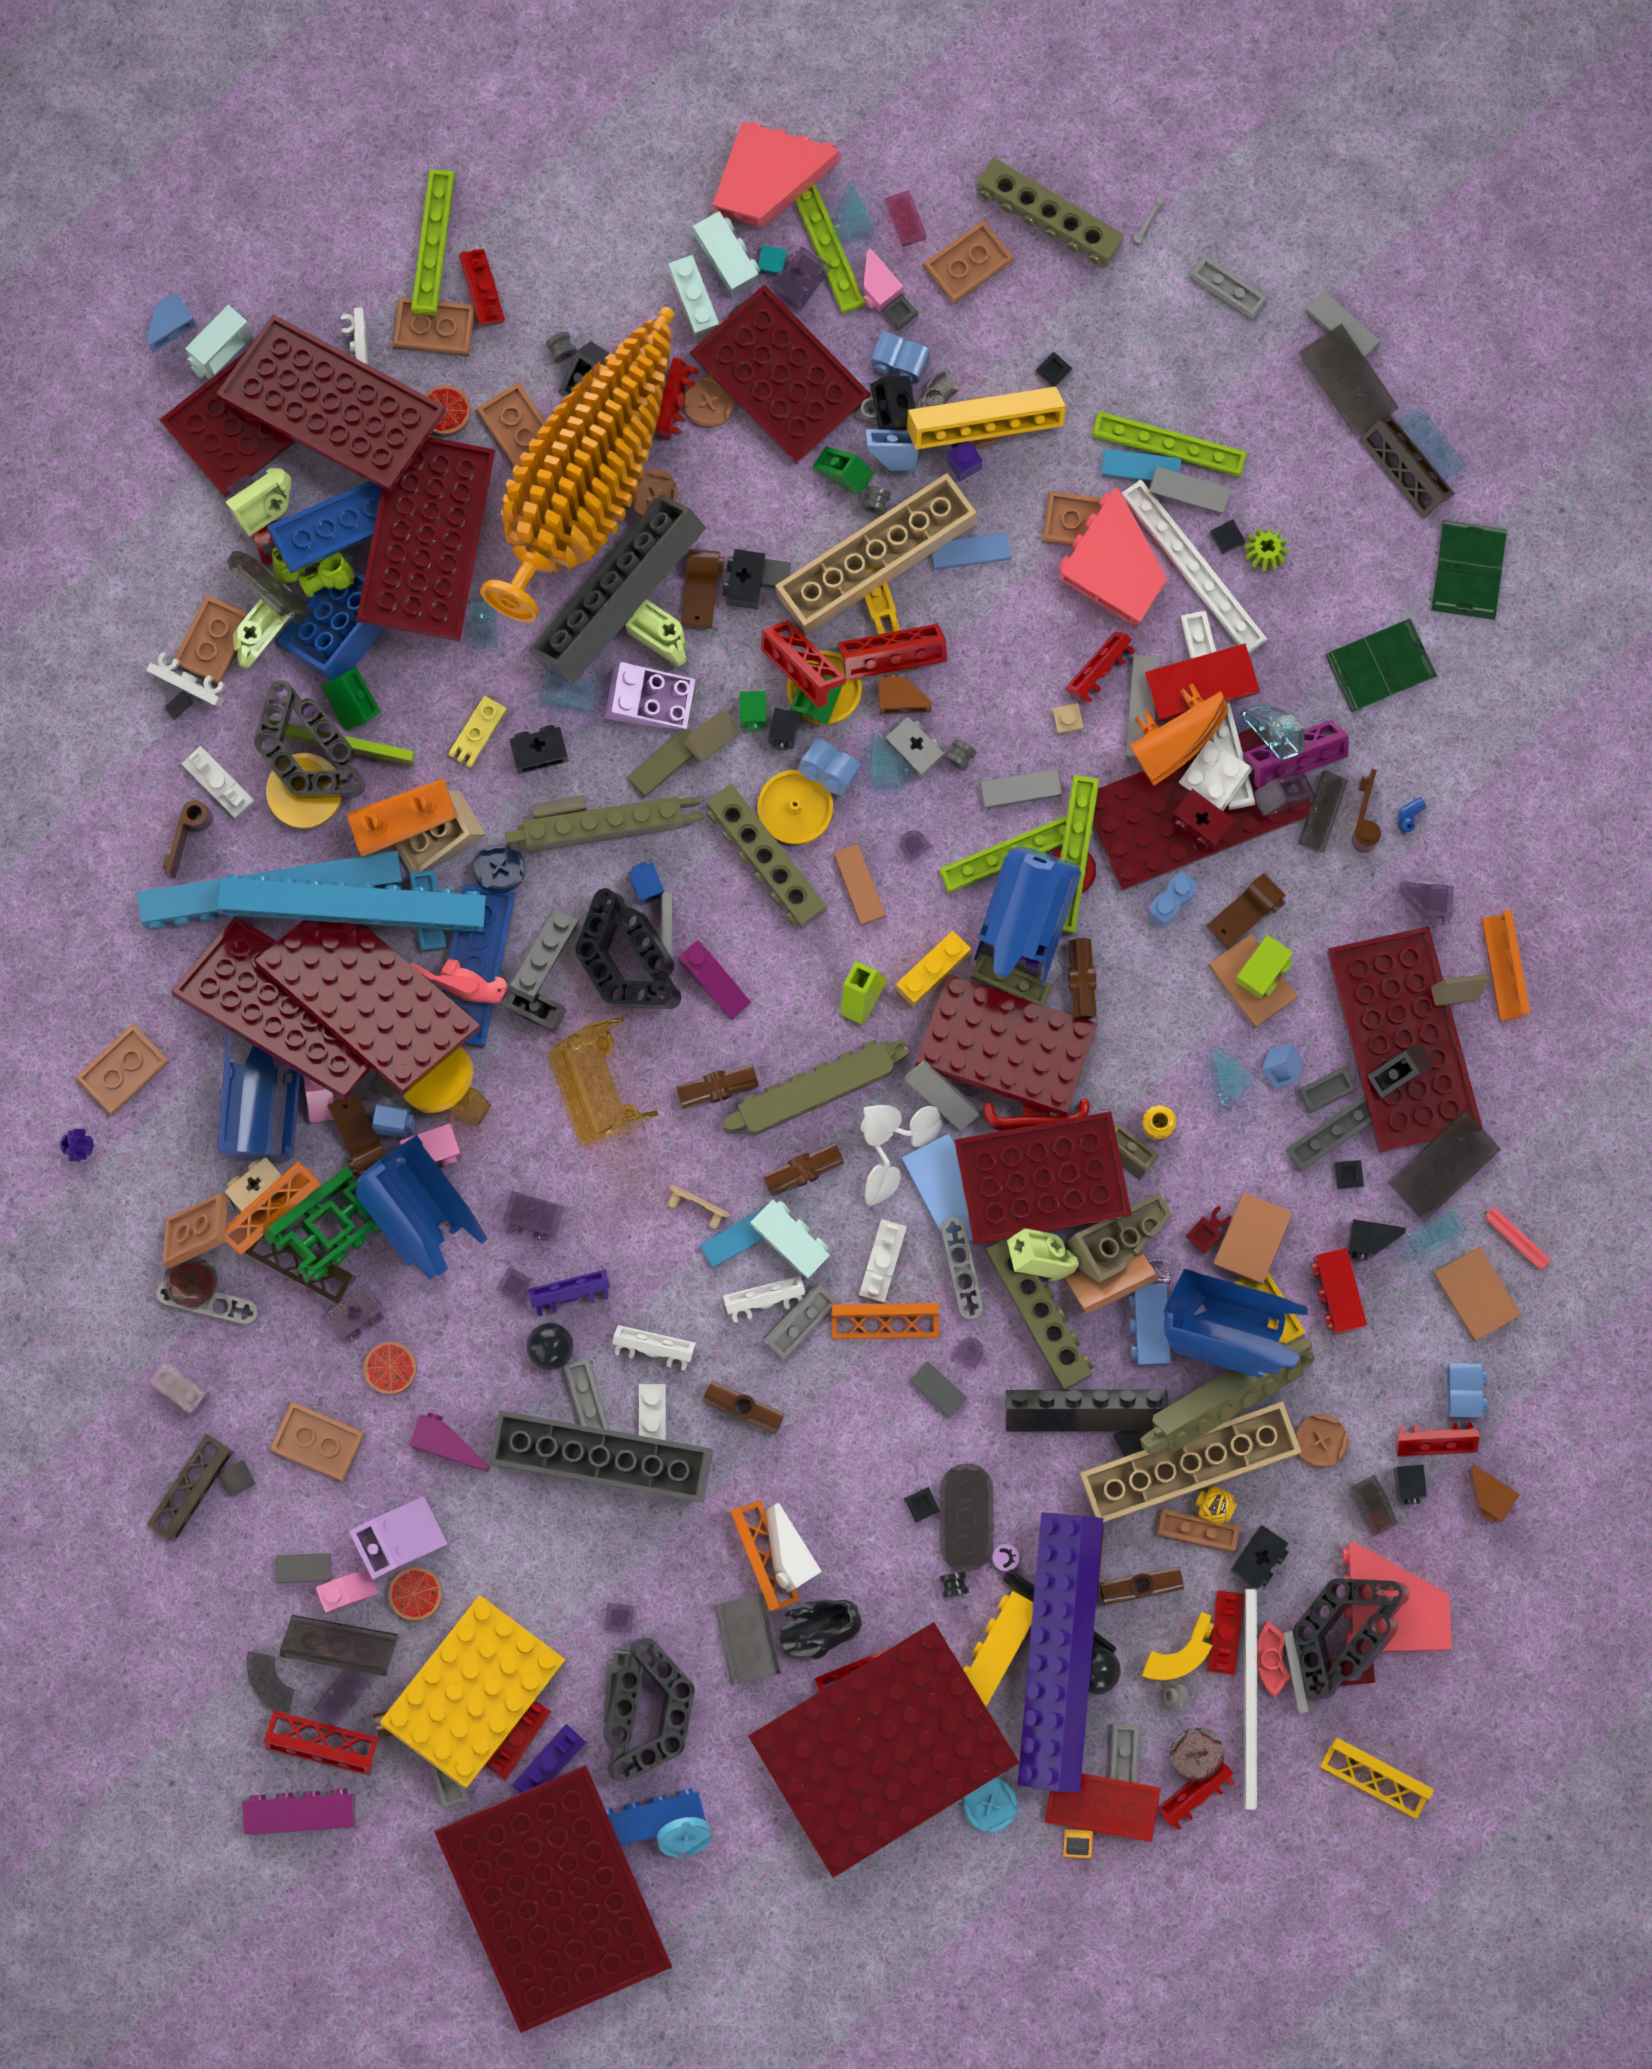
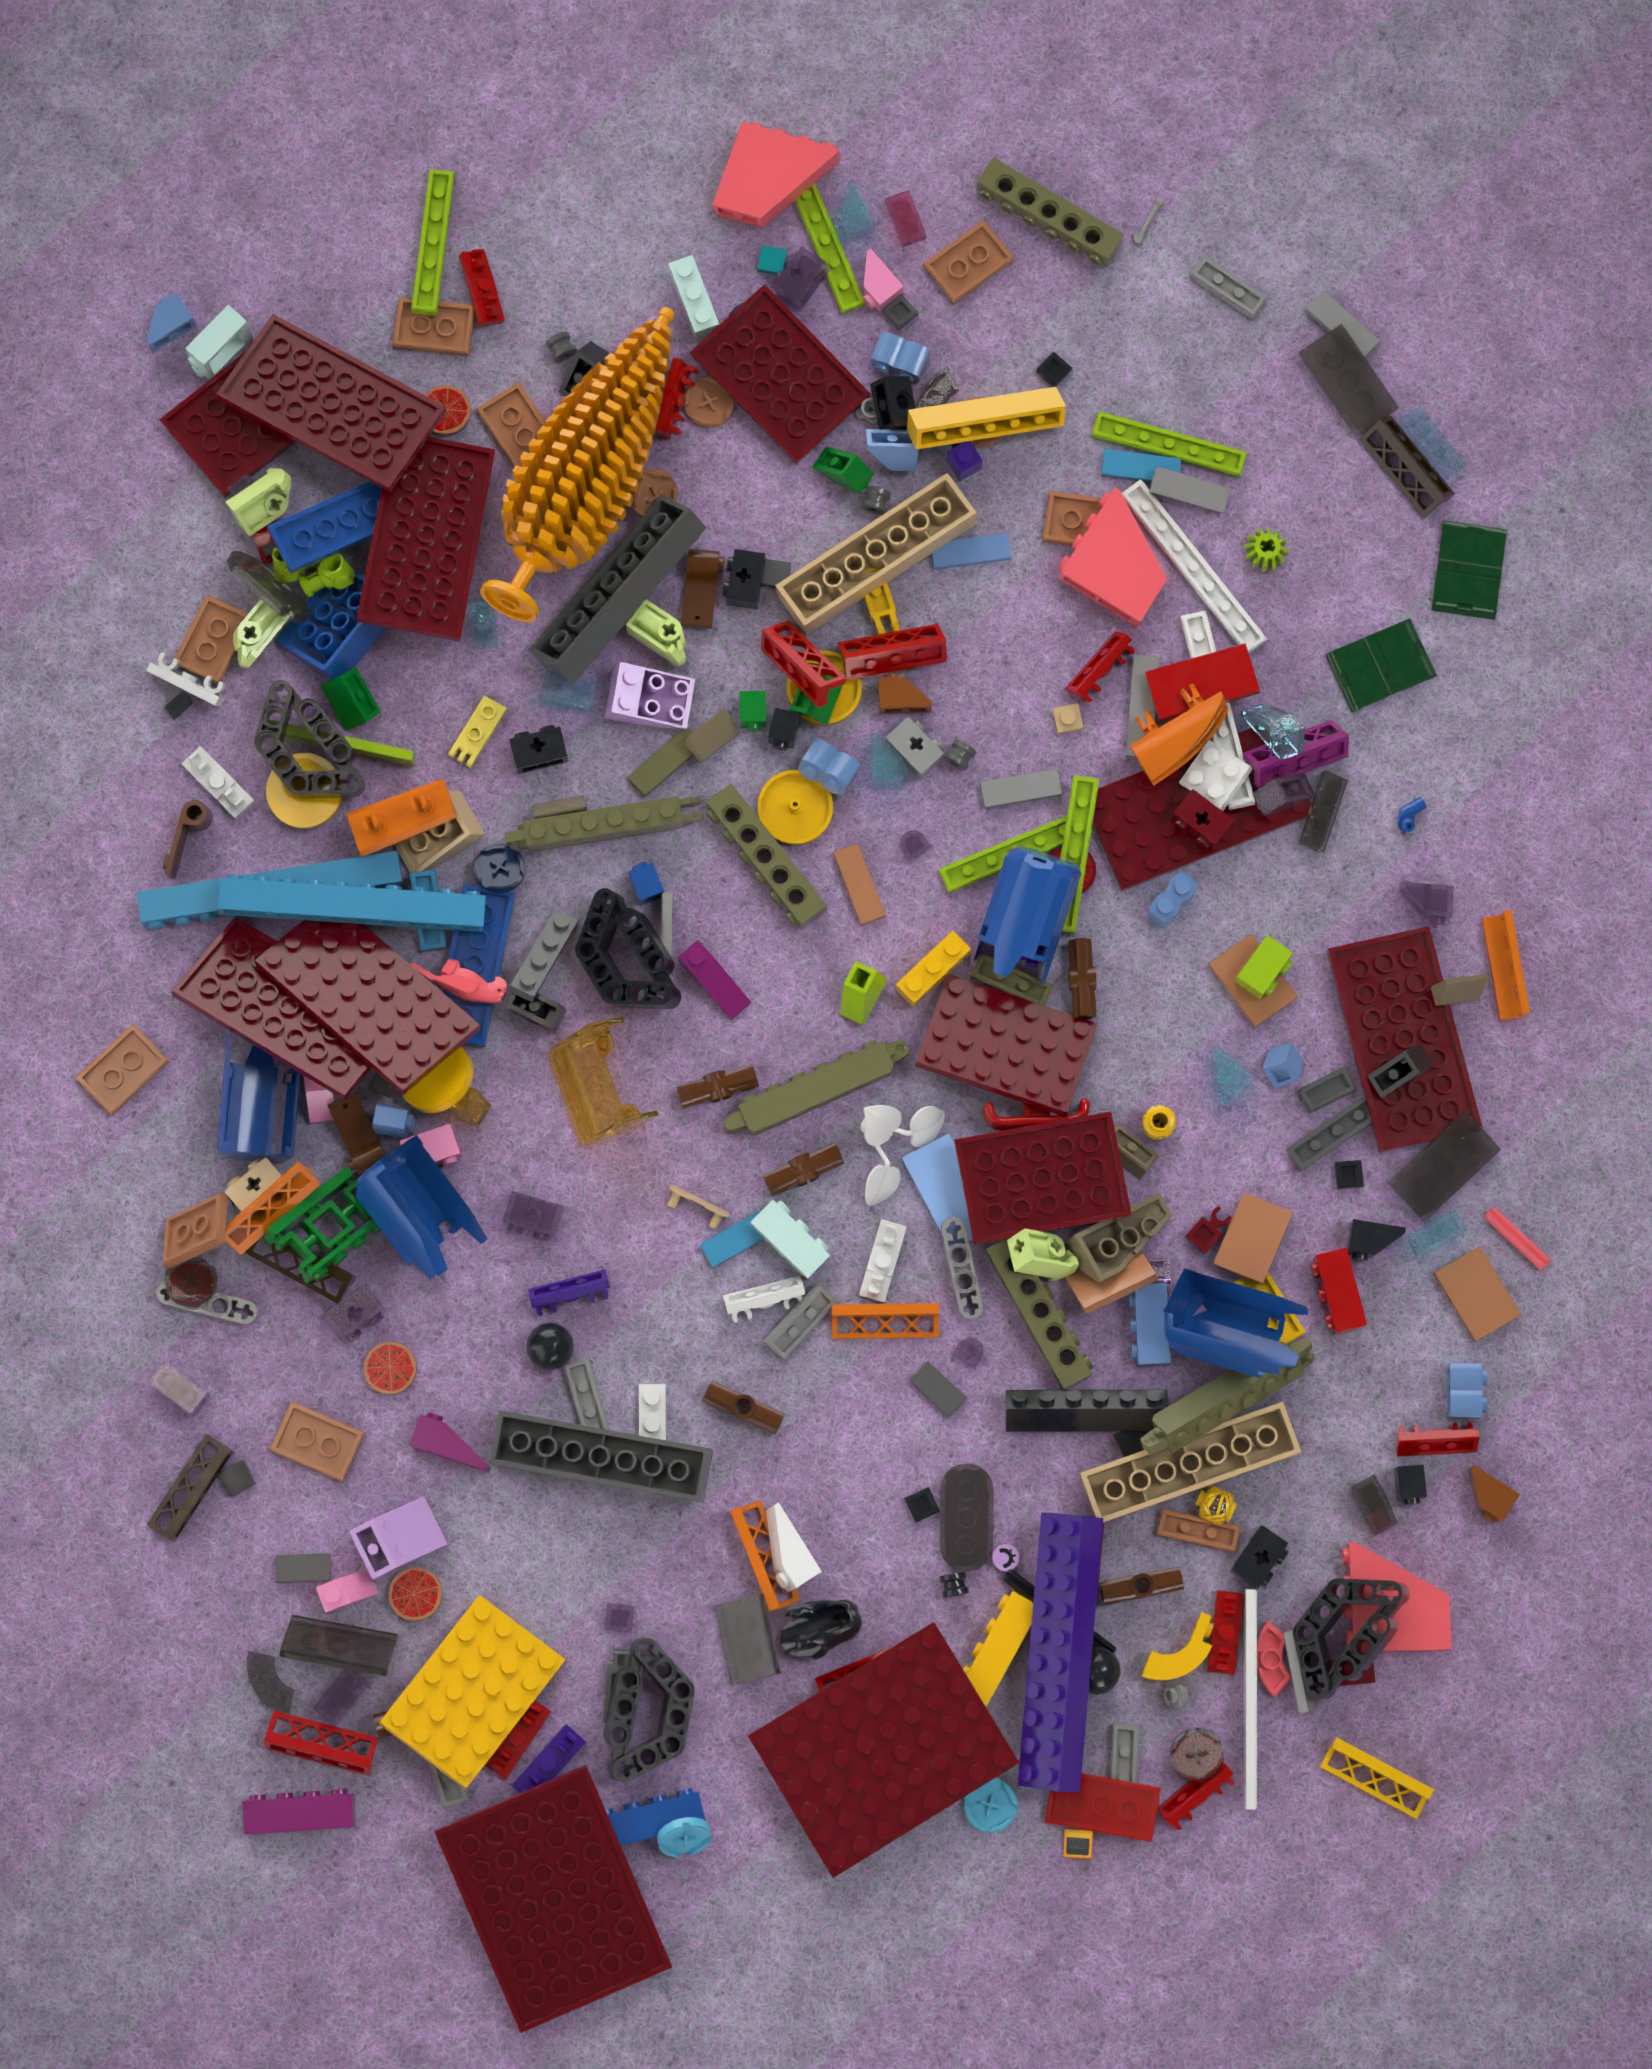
dark purple gear [60,1129,94,1162] -> none
white plate [341,307,368,365] -> none
clear purple tile [496,1267,532,1303] -> none
white plate [612,1325,696,1371] -> none
light aqua brick [693,211,760,297] -> none
light grey tile [905,1060,980,1131] -> none
reddish brown door [1206,873,1286,949] -> none
black tile [1210,519,1245,555] -> none
nougat tile [1295,1414,1348,1468] -> none
reddish brown door [1352,769,1381,853] -> none

